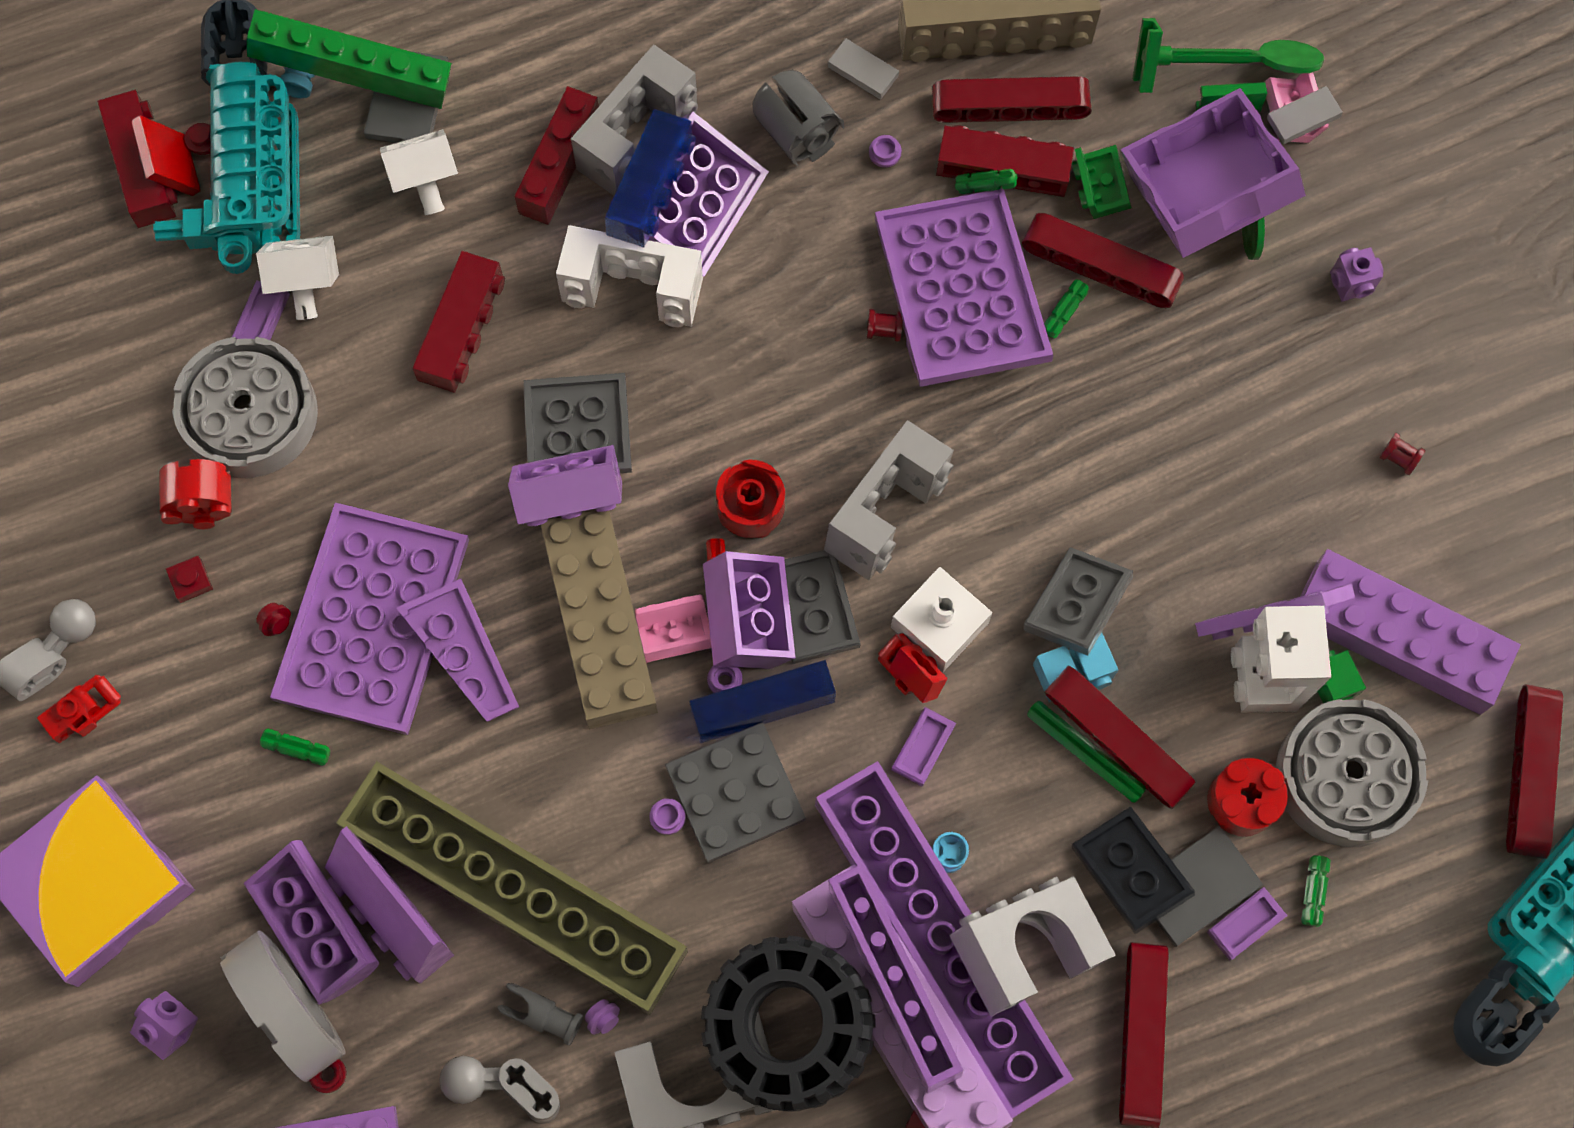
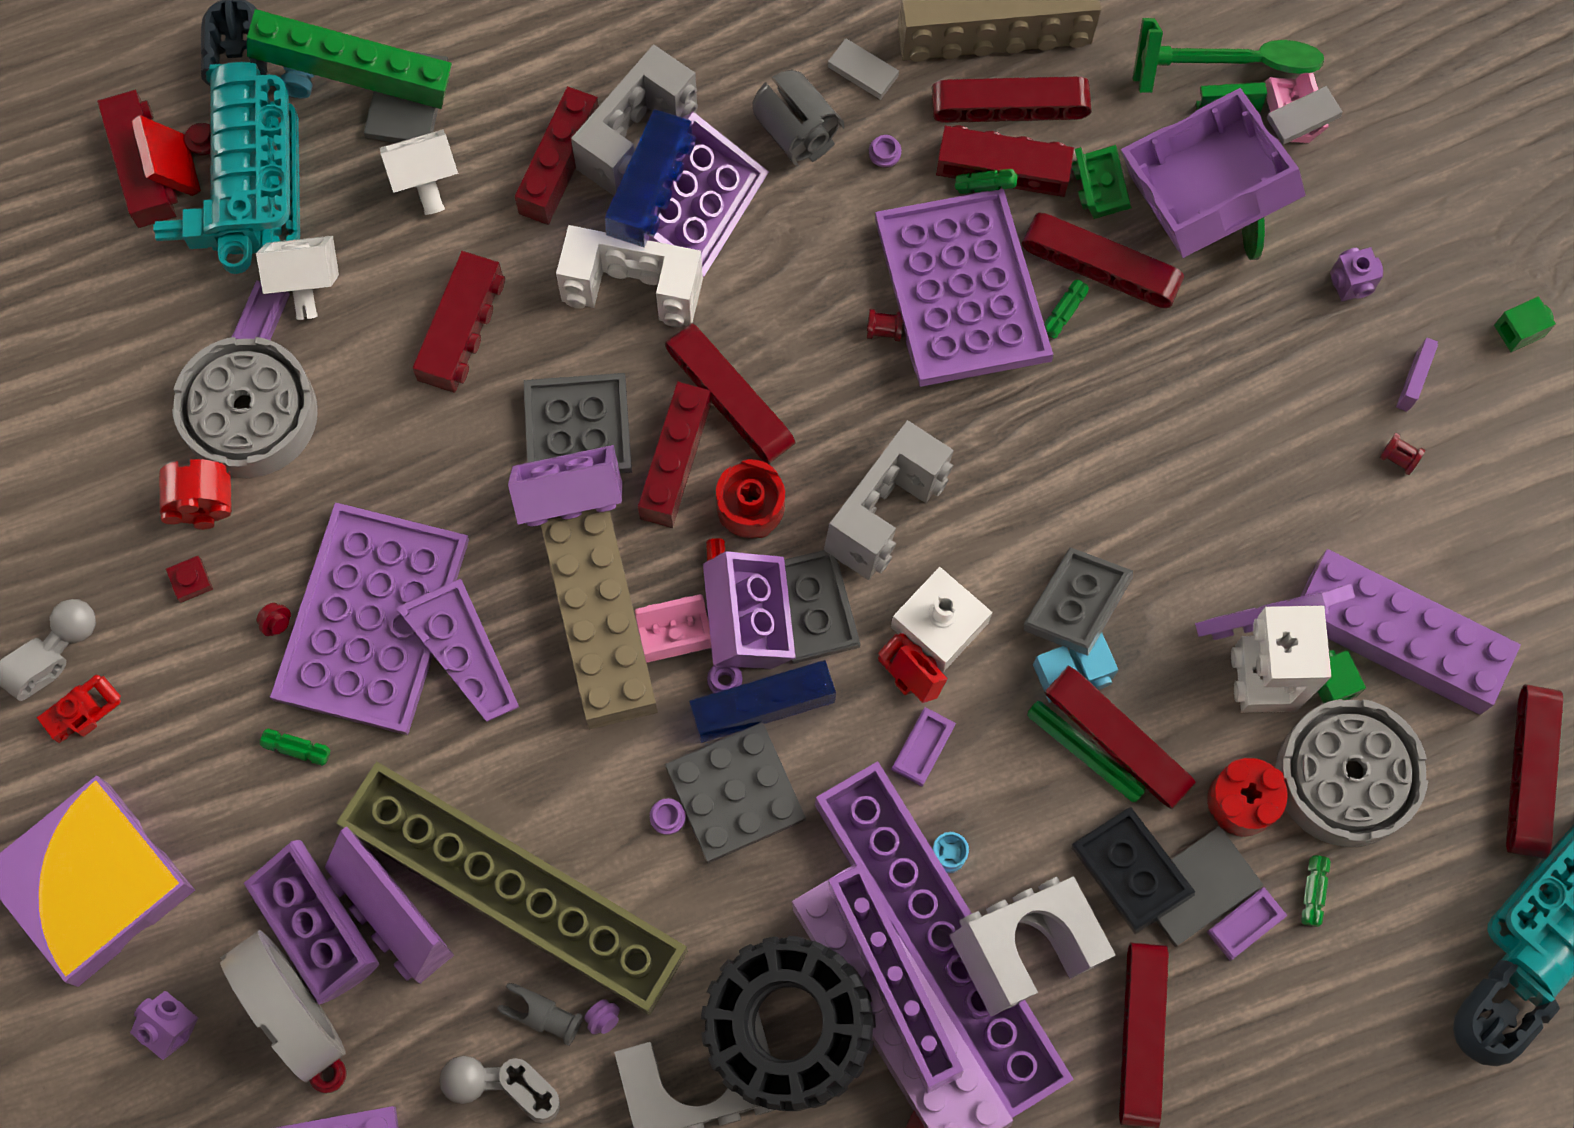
none -> dark red brick [638,382,711,528]
none -> dark red beam [664,323,796,464]
none -> medium lavender tile [1396,337,1438,412]
none -> green brick [1494,296,1556,353]

